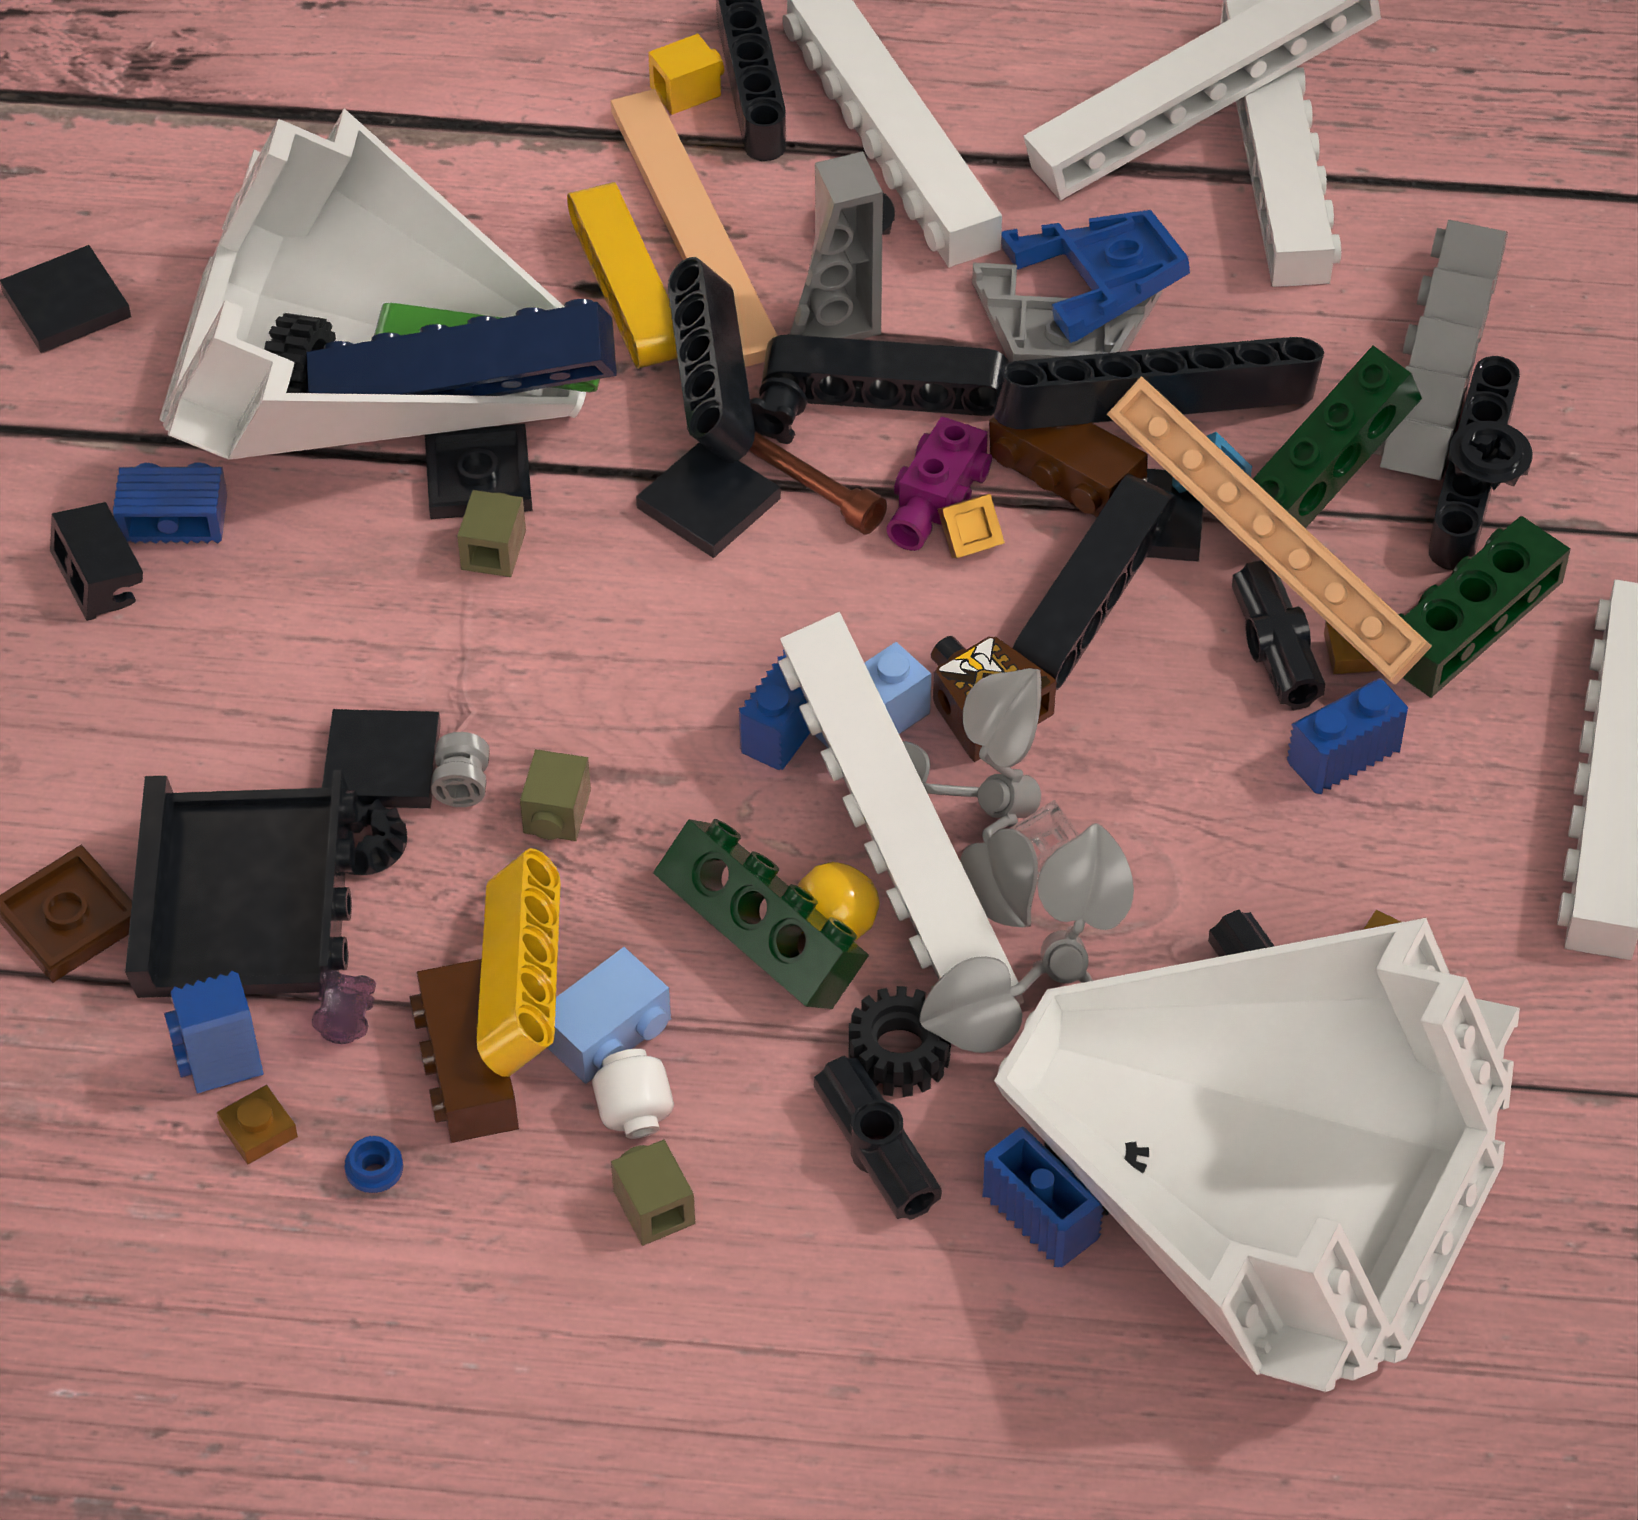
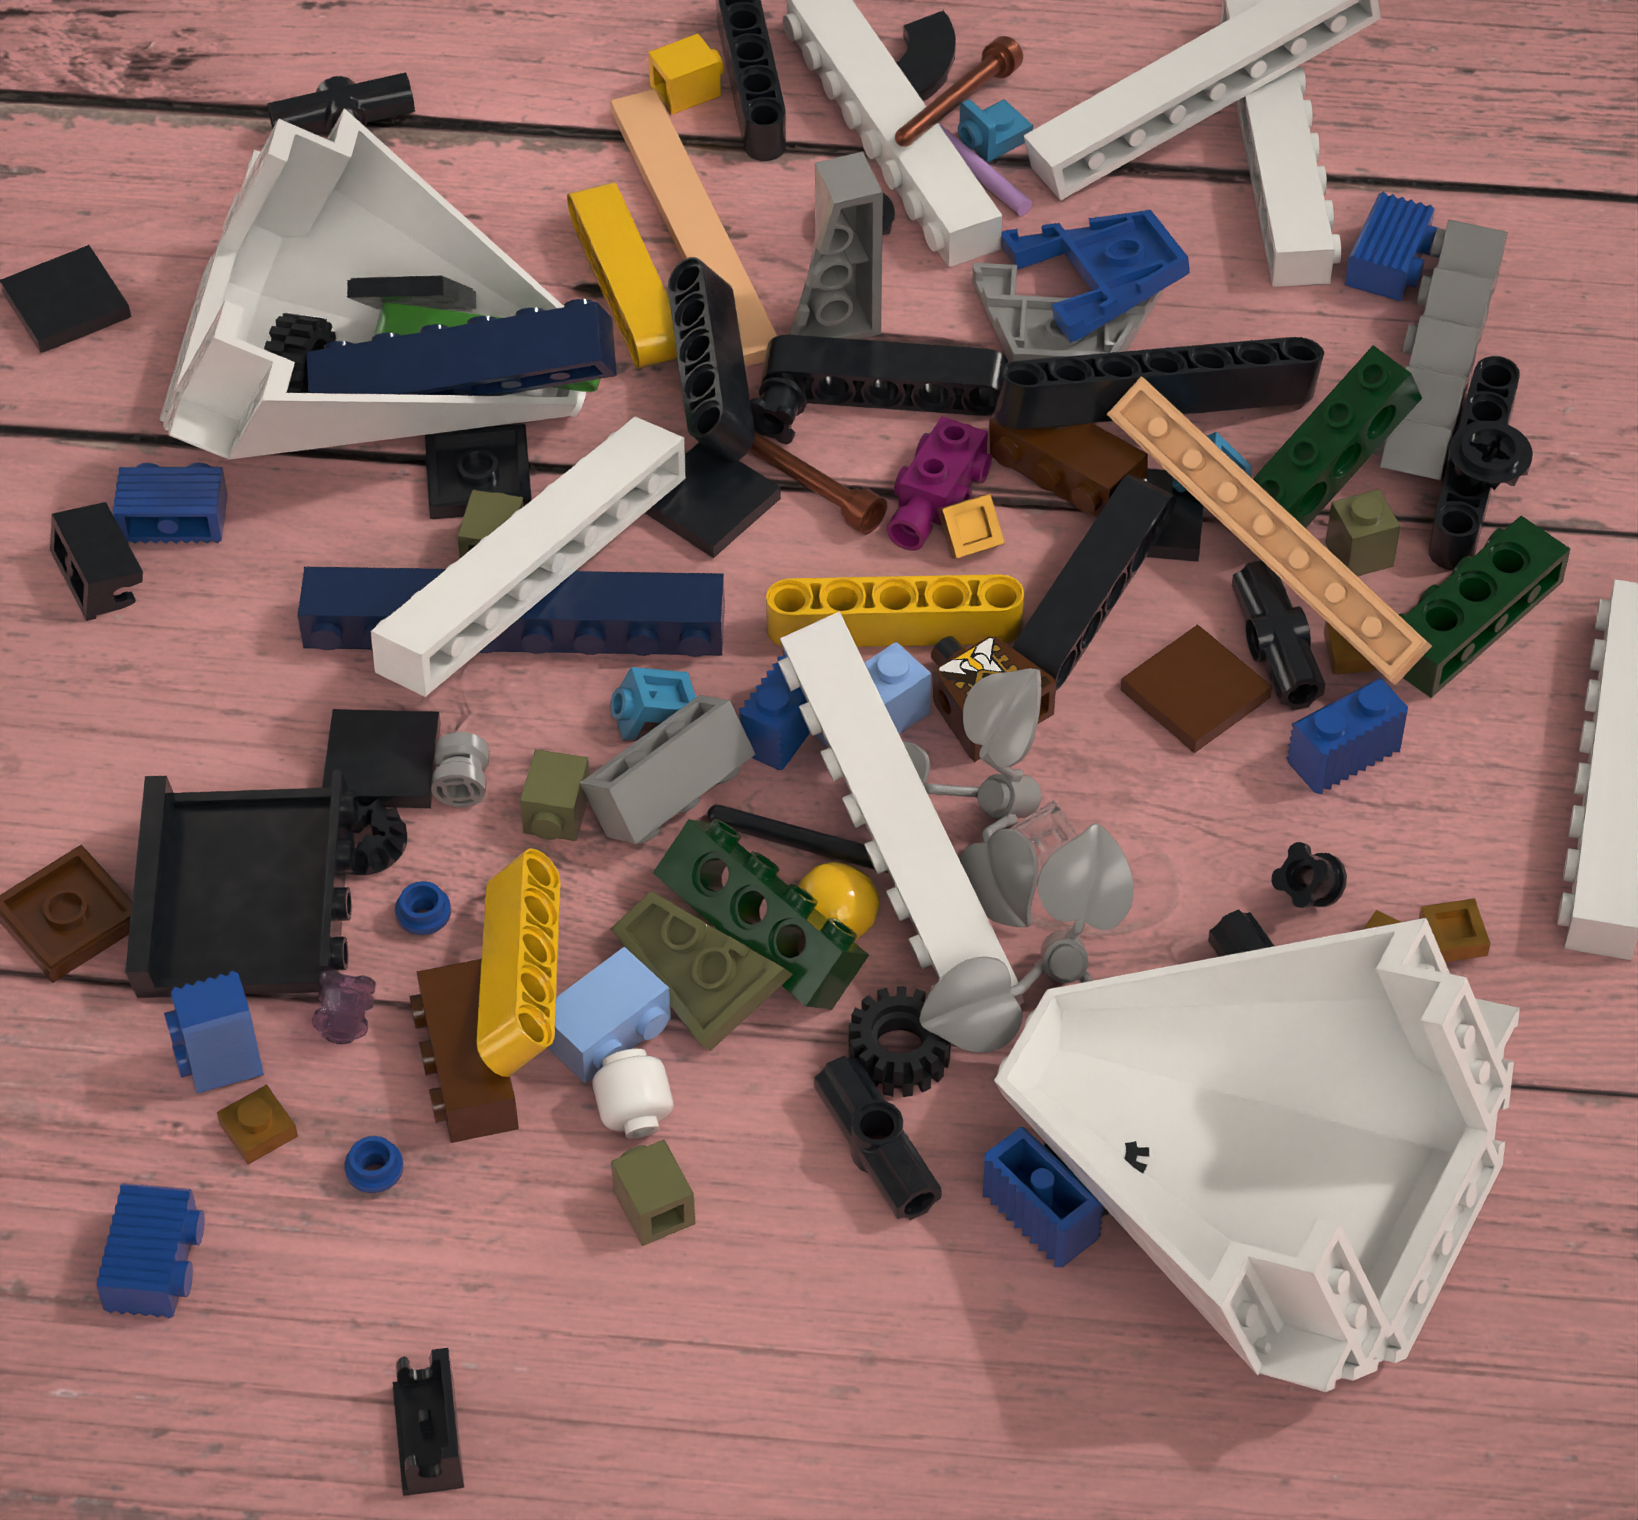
none -> blue brick [97,1183,205,1318]
none -> black piece [267,72,415,134]
none -> dark blue brick [298,566,725,657]
none -> black tile [347,275,476,310]
none -> white brick [371,417,685,697]
none -> black hinge [393,1348,464,1496]
none -> blue plate [395,881,451,935]
none -> light grey brick [580,695,756,844]
none -> dark azure bracket [611,667,696,741]
none -> olive wing [611,891,793,1051]
none -> black piece [707,805,961,873]
none -> yellow beam [766,574,1025,647]
none -> copper piece [895,36,1023,147]
none -> black tile [896,10,956,101]
none -> lavender bar [938,122,1032,216]
none -> dark azure bracket [958,99,1033,163]
none -> reddish brown tile [1121,624,1272,753]
none -> black brick [1271,842,1347,909]
none -> olive brick [1325,489,1401,576]
none -> blue brick [1345,191,1439,301]
none -> pearl gold plate [1419,898,1491,962]

